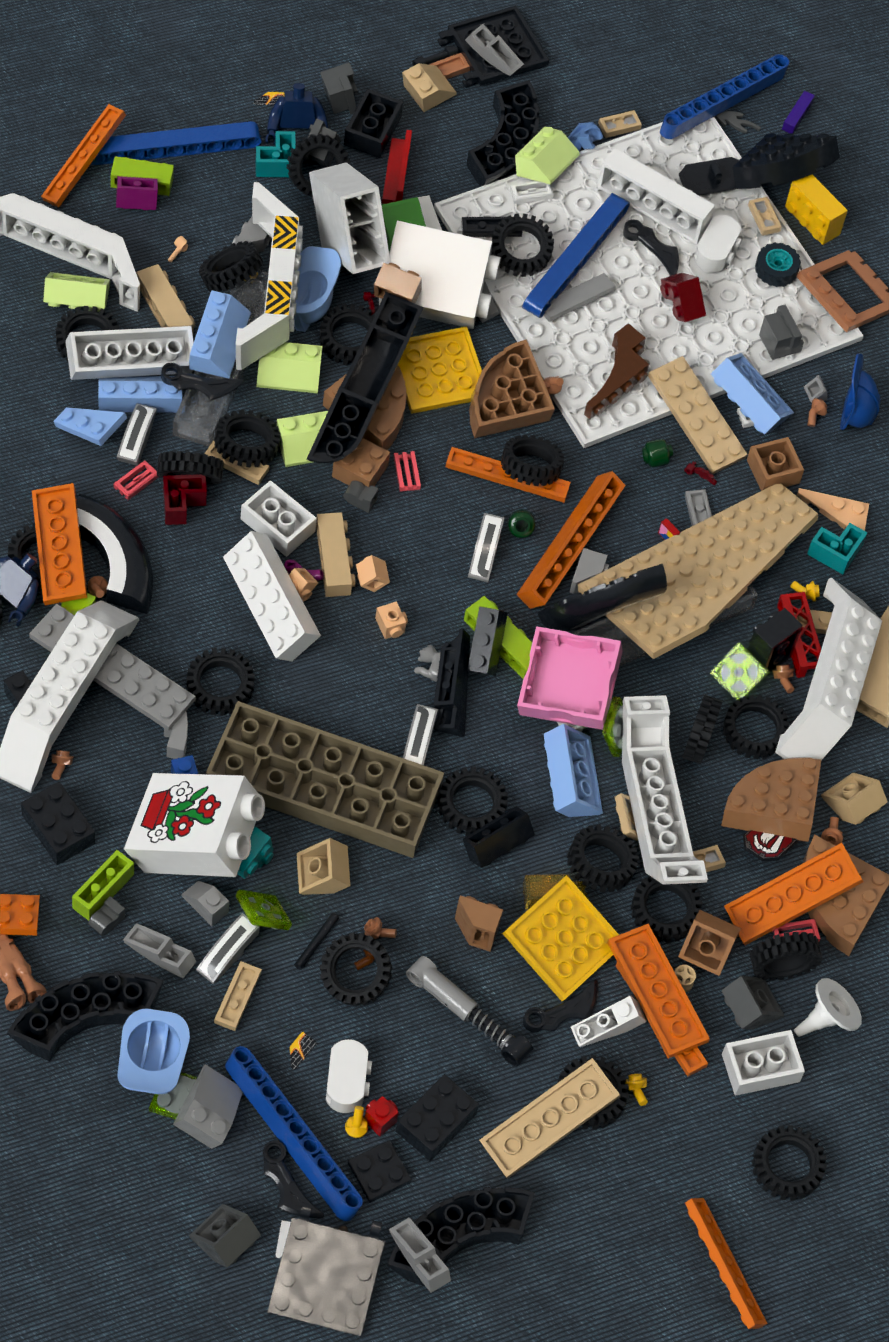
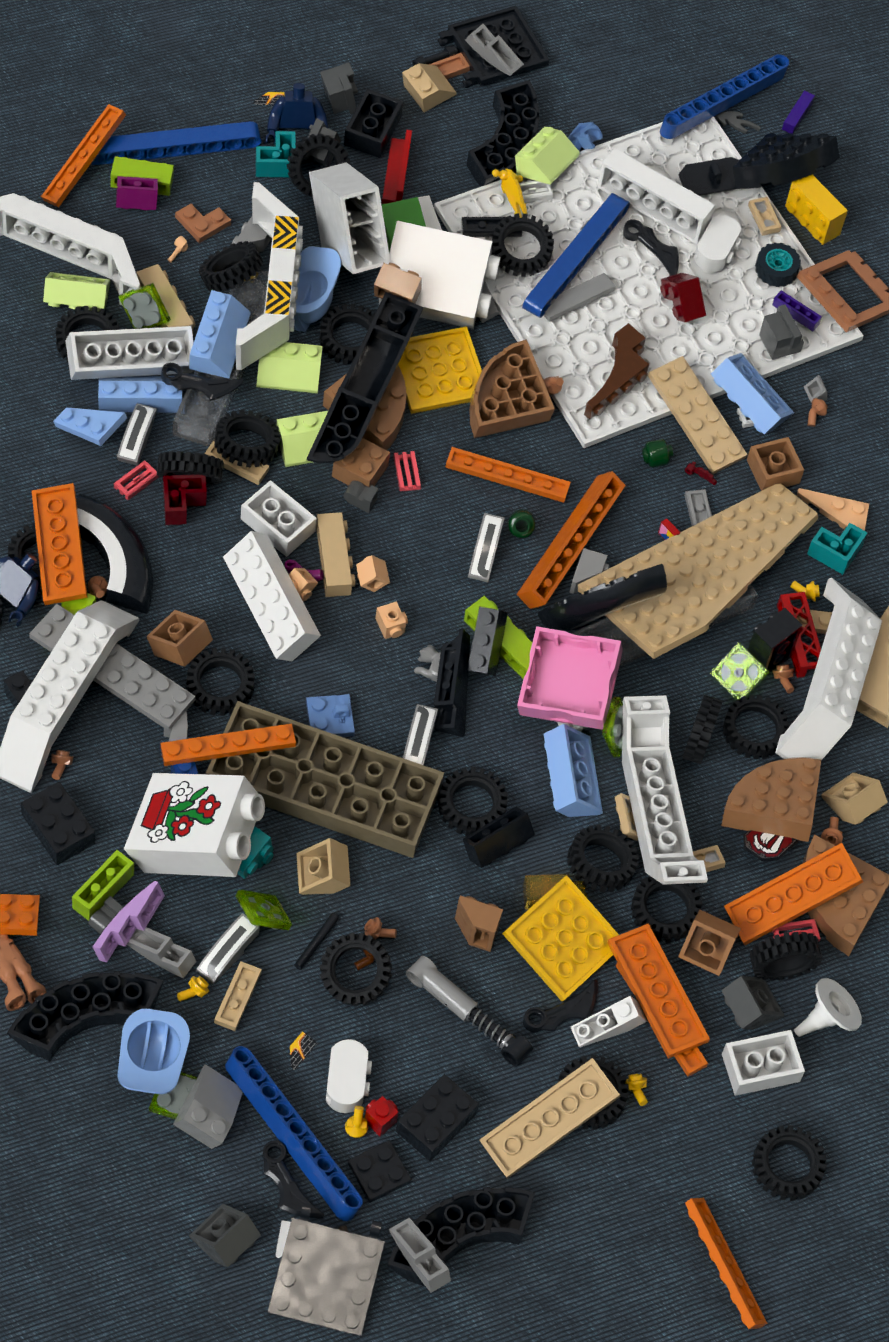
light grey slope [181,881,229,926] -> none
dark red piece [363,291,376,315] -> none
black tyre [501,435,564,486] -> none
tan piece [598,110,642,138] -> none
tan wheel [674,965,696,992] -> none
blue piece [840,353,880,430] -> none
none -> lavender slope [93,881,165,962]
none -> light grey piece [118,283,171,329]
none -> medium nougat brick [146,610,213,667]
none -> orange plate [160,723,296,766]
none -> nougat plate [175,204,231,243]
none -> yellow plate [177,976,209,1002]
none -> medium blue hinge [306,694,355,737]
none -> yellow piece [492,169,527,218]
none -> dark purple piece [772,290,822,332]

